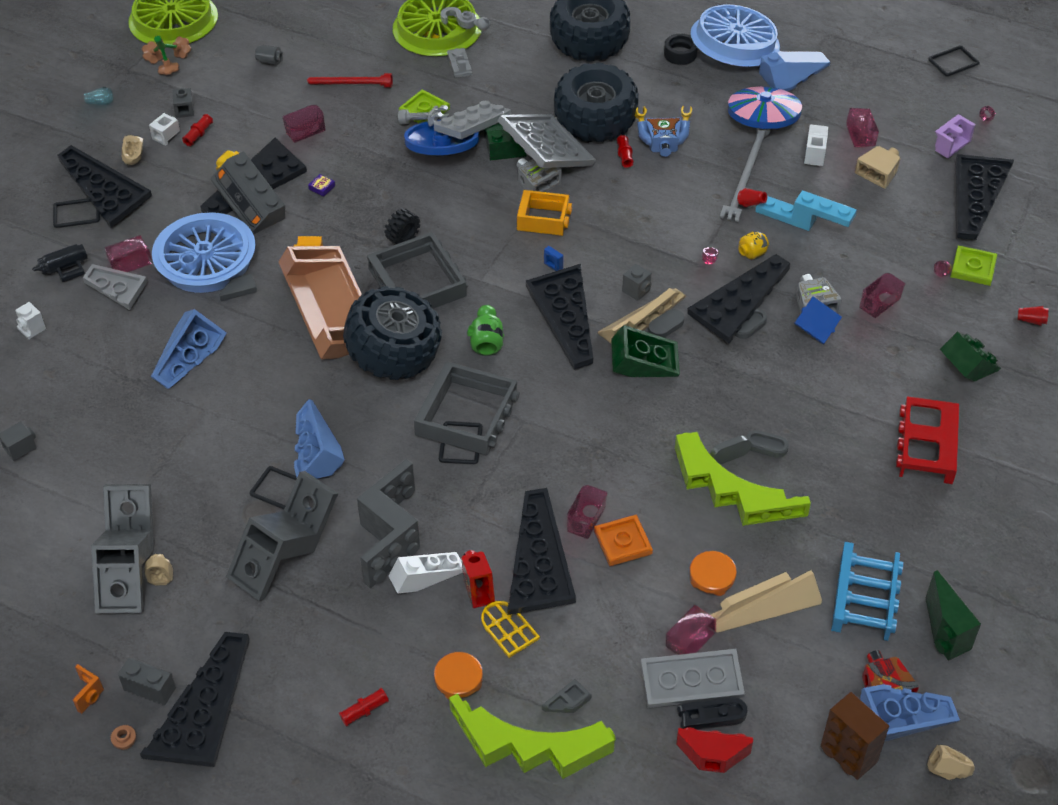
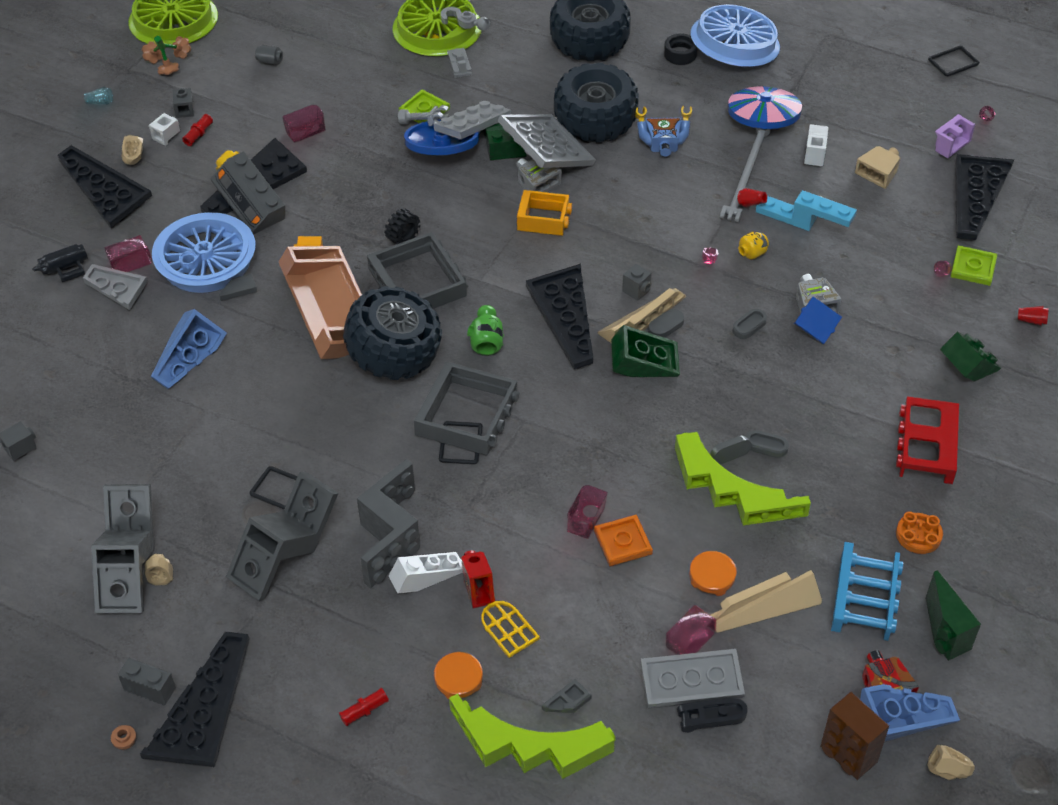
white brick [15,302,46,339] -> none
black piece [53,198,100,228] -> none
orange bracket [73,664,104,714] -> none
medium blue wedge [294,399,345,479] -> none
red piece [307,73,393,88] -> none
tile [308,174,335,197] -> none
black wing [507,488,576,615] -> none
blue tile [544,246,564,271] -> none
red pin [617,135,634,168] -> none
red slope [676,727,753,773] -> none
black wing [687,254,790,343] -> none
medium blue wedge [759,52,830,91] -> none
clear pink piece [847,108,879,147] -> none
clear pink piece [859,273,905,318] -> none
none -> orange tile [896,512,943,554]

